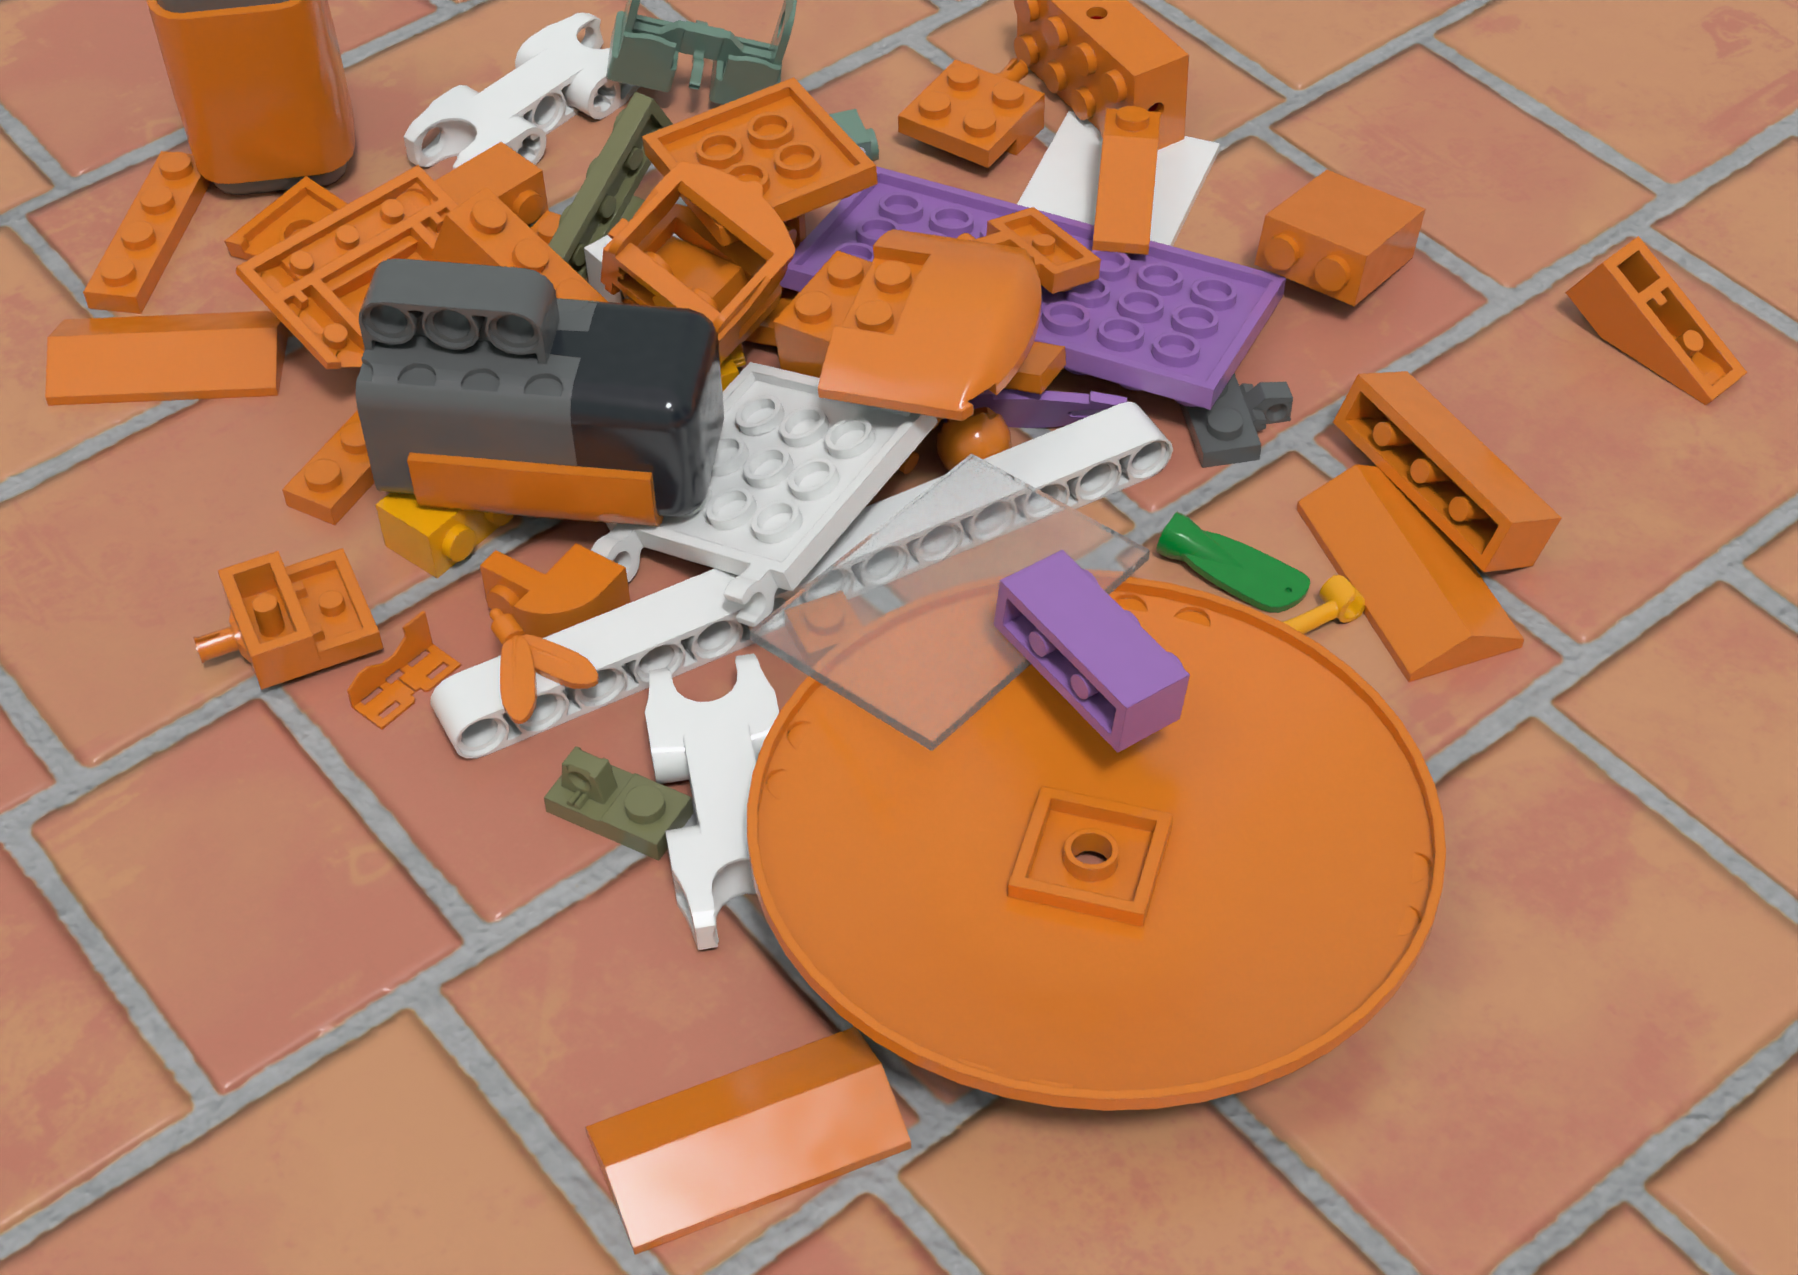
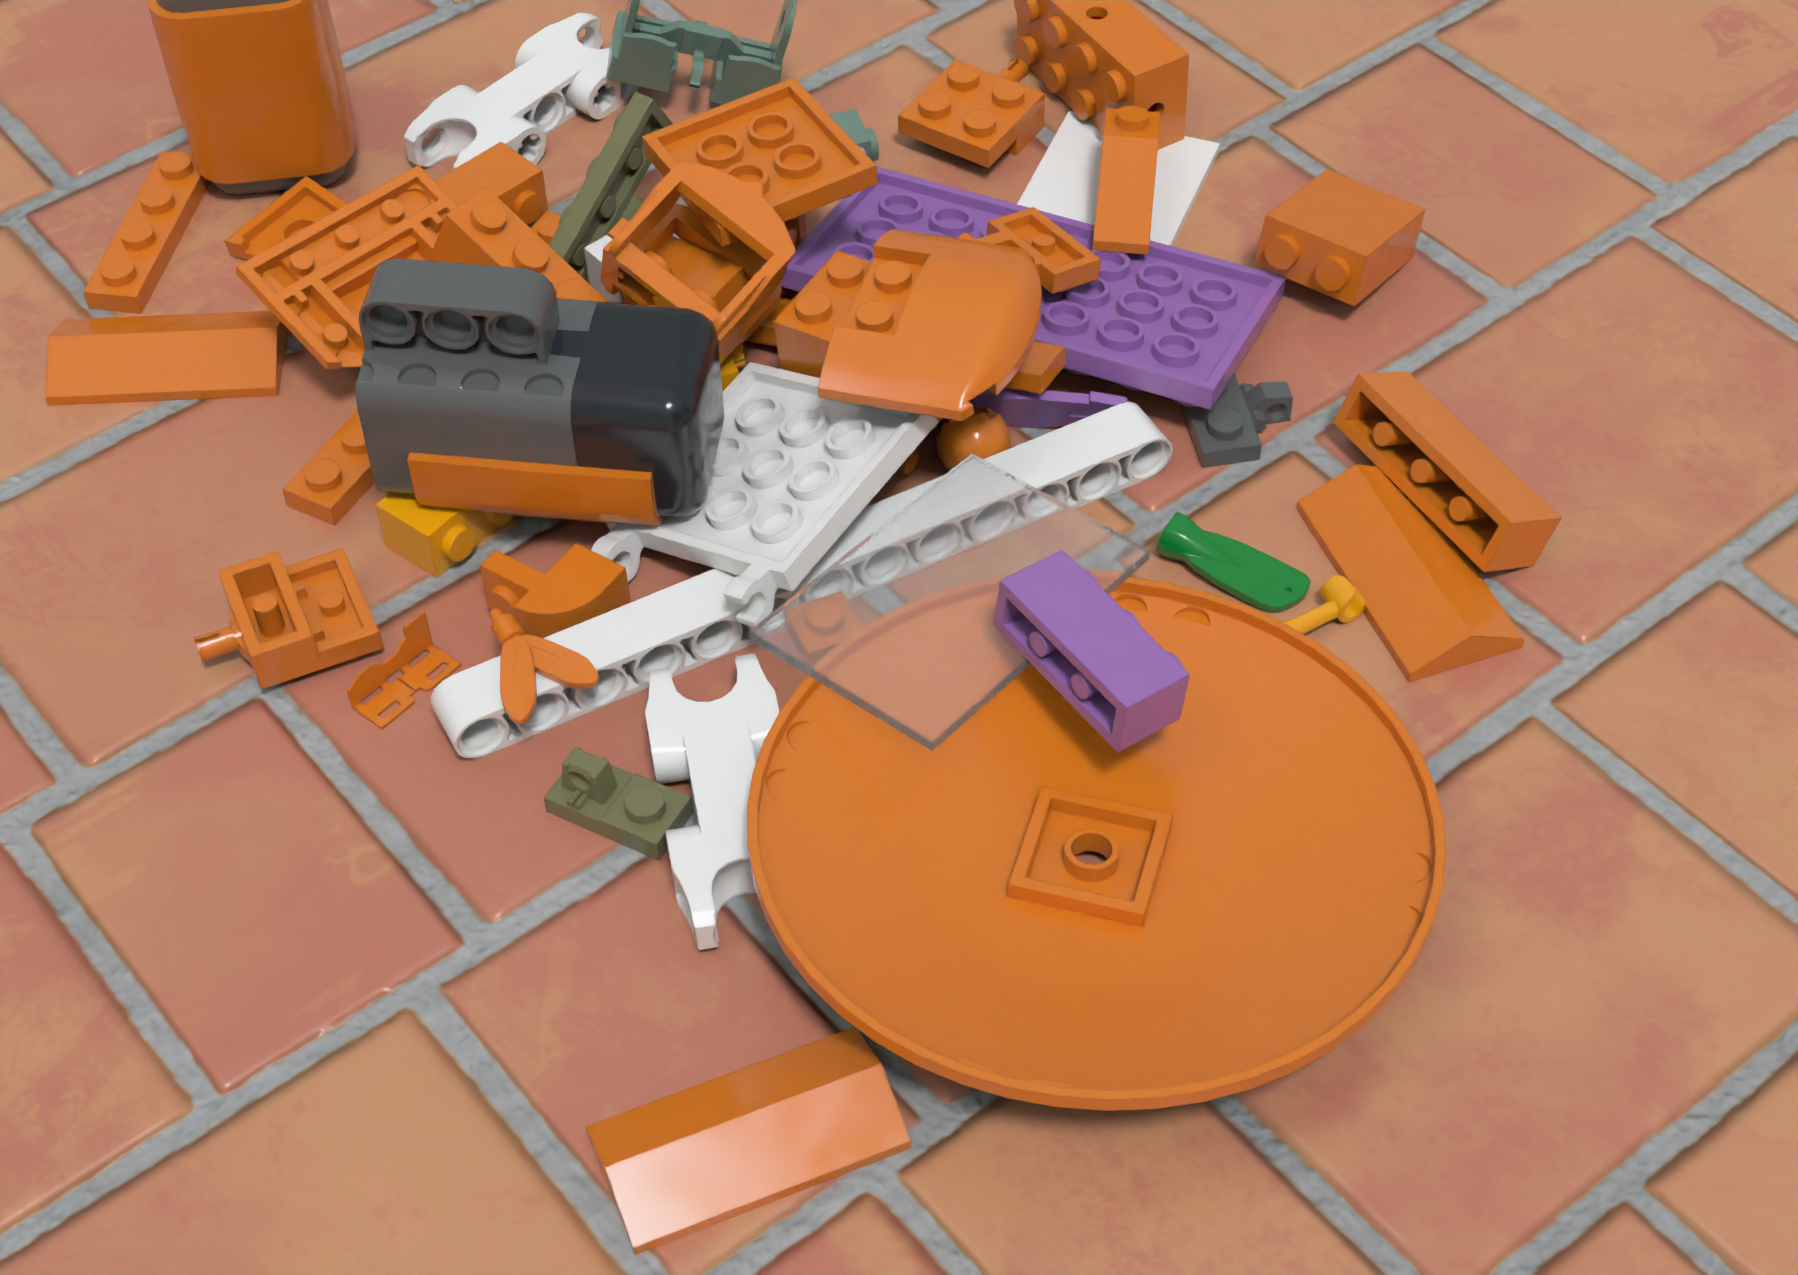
orange slope [1565,236,1747,405] -> none

